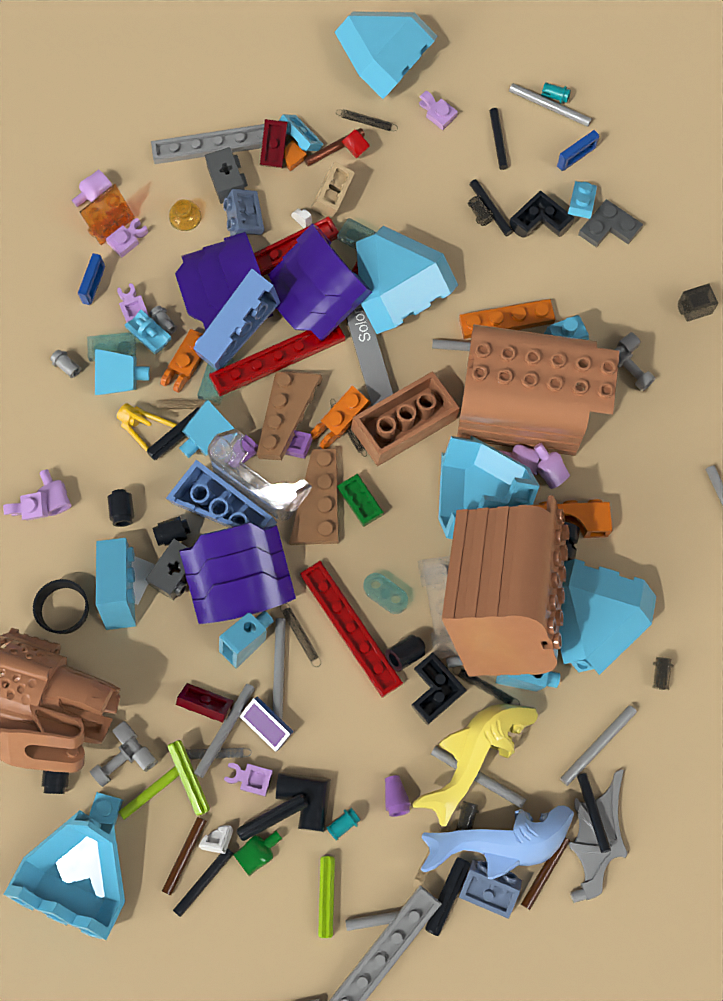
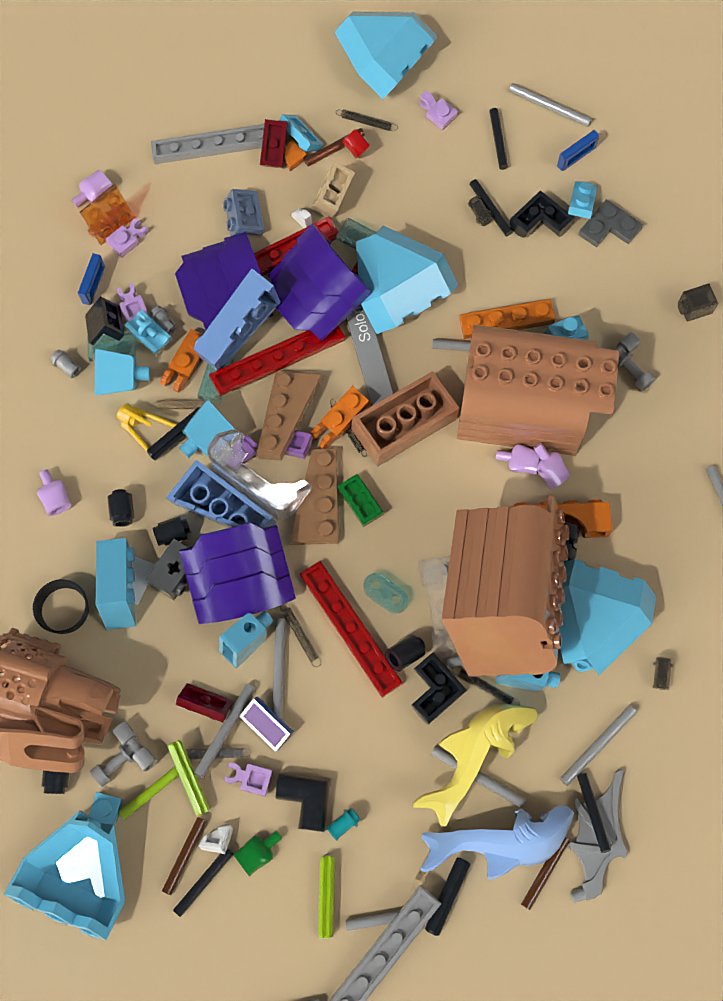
lavender plate [3,492,48,521] -> none
clear yellow piece [169,199,202,231] -> none
dark grey brick [204,147,248,204] -> none
black axle [237,794,308,841] -> none
medium lavender cone [385,775,411,817] -> none
medium azure panel [438,436,540,539] -> none
clear smoke pin [455,801,479,831] -> none
sand blue bracket [459,859,522,919] -> none
teal pin [541,82,571,104] -> none
none -> black panel [85,296,125,345]

